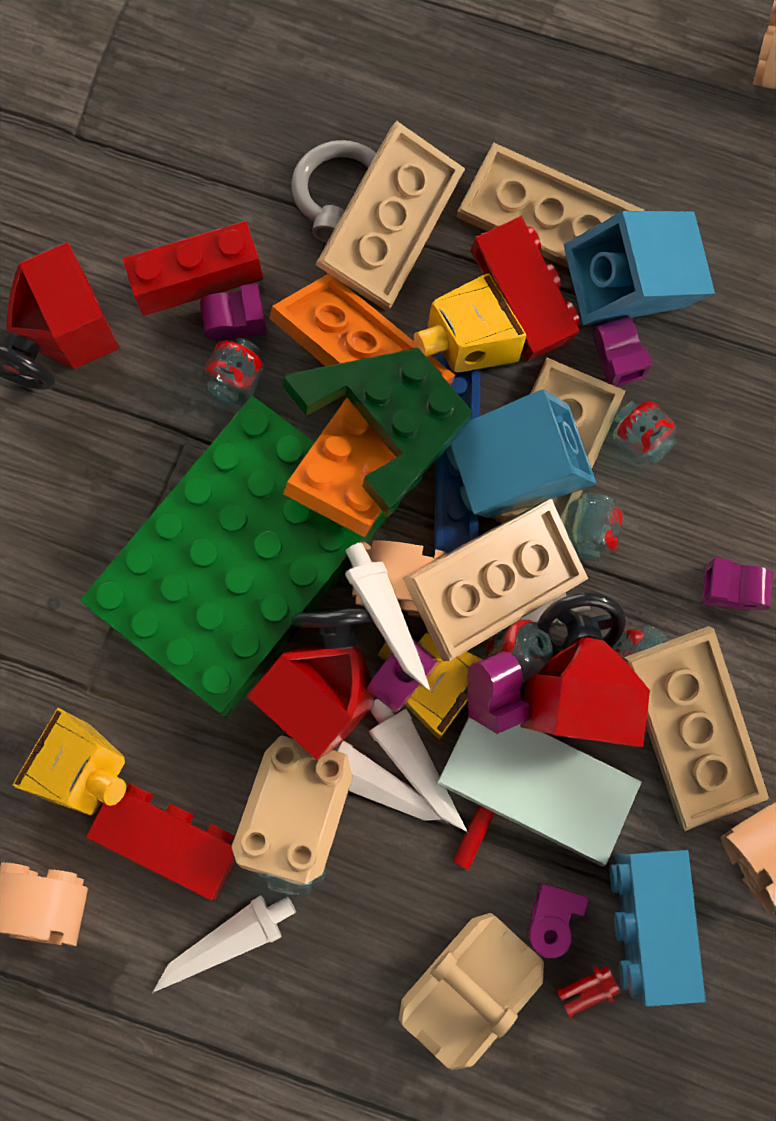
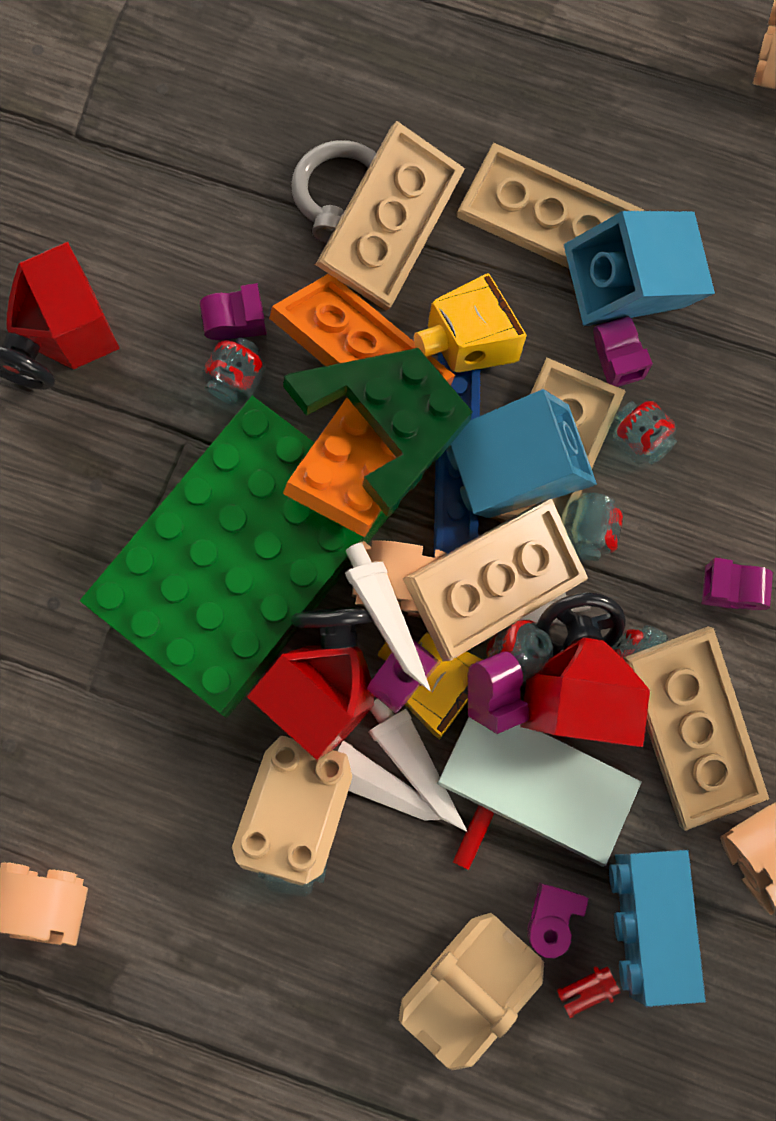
yellow torso [13,708,126,816] -> none
red brick [86,783,236,900] -> none
red brick [122,221,264,316] -> none
white bar [152,895,296,993] -> none
red brick [470,215,580,362] -> none

